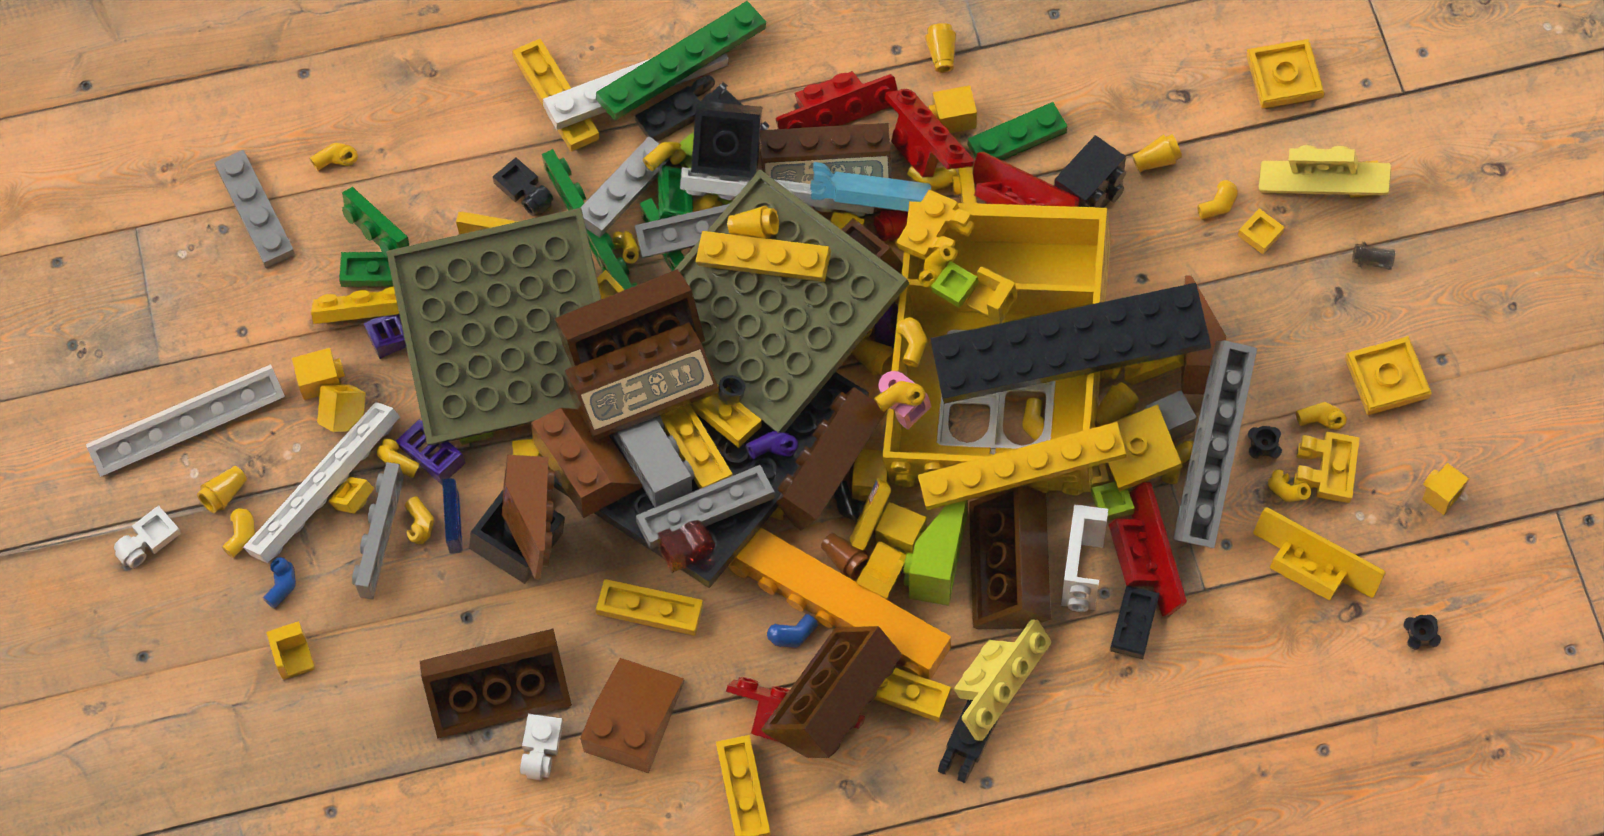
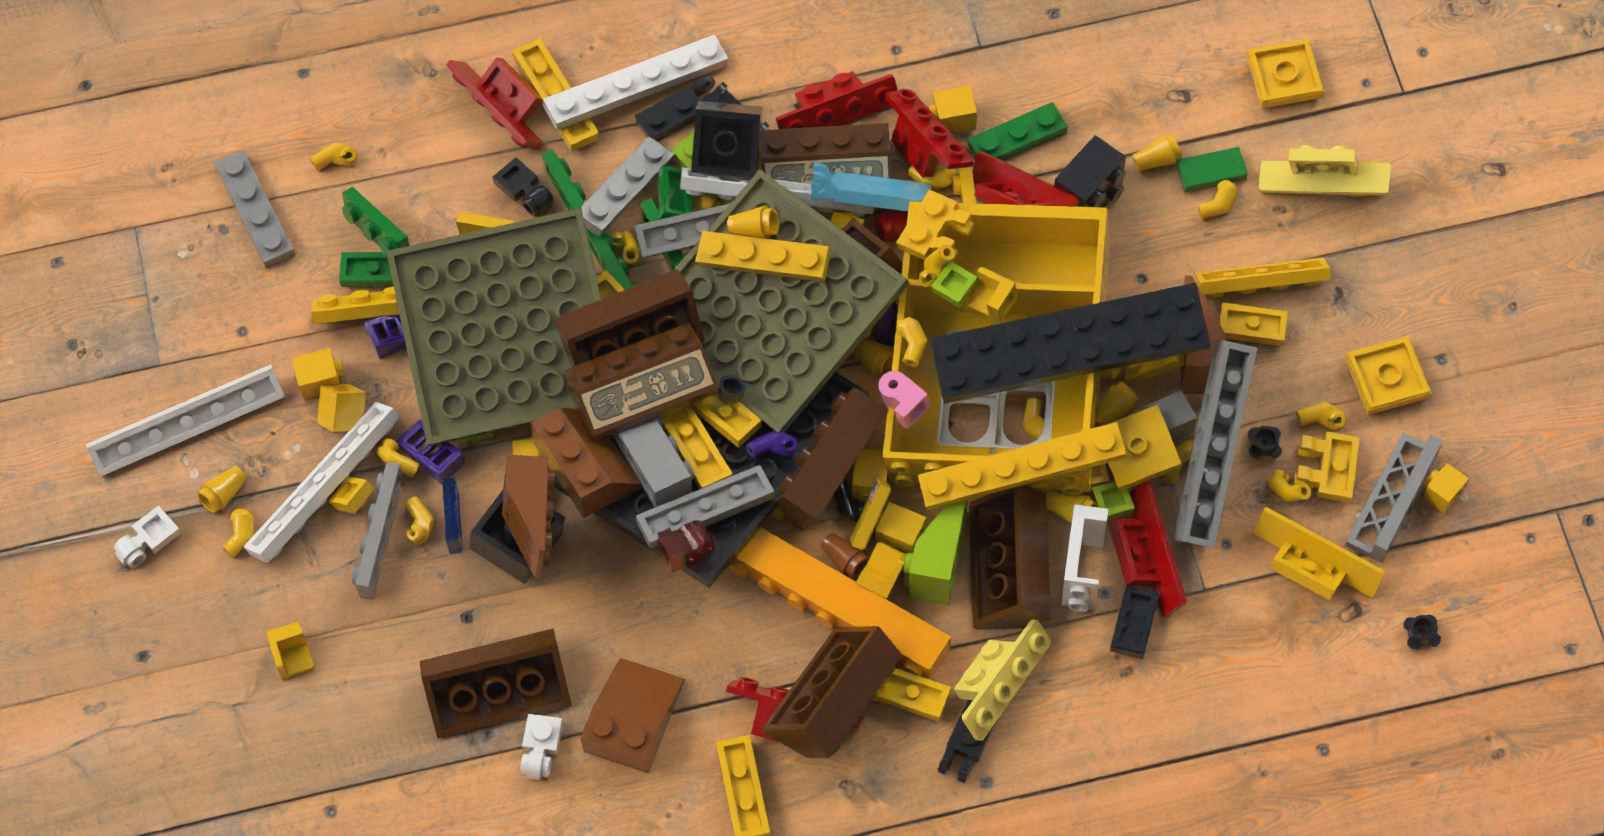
blue arm [262,557,296,609] -> none
green plate [596,1,766,121] -> none
yellow plate [596,579,704,636] -> none
yellow arm [642,142,686,171] -> none
blue arm [767,614,819,648] -> none
yellow arm [874,381,926,412] -> none
yellow cone [925,23,956,73] -> none
yellow plate [1238,208,1285,255] -> none
clear smoke pin [1352,242,1395,270] -> none
none -> red bracket [446,57,544,149]
none -> yellow cone [1046,490,1097,524]
none -> green tile [1176,147,1248,192]
none -> yellow plate [1194,258,1331,298]
none -> yellow plate [1219,303,1288,346]
none -> light grey fence [1345,433,1443,563]

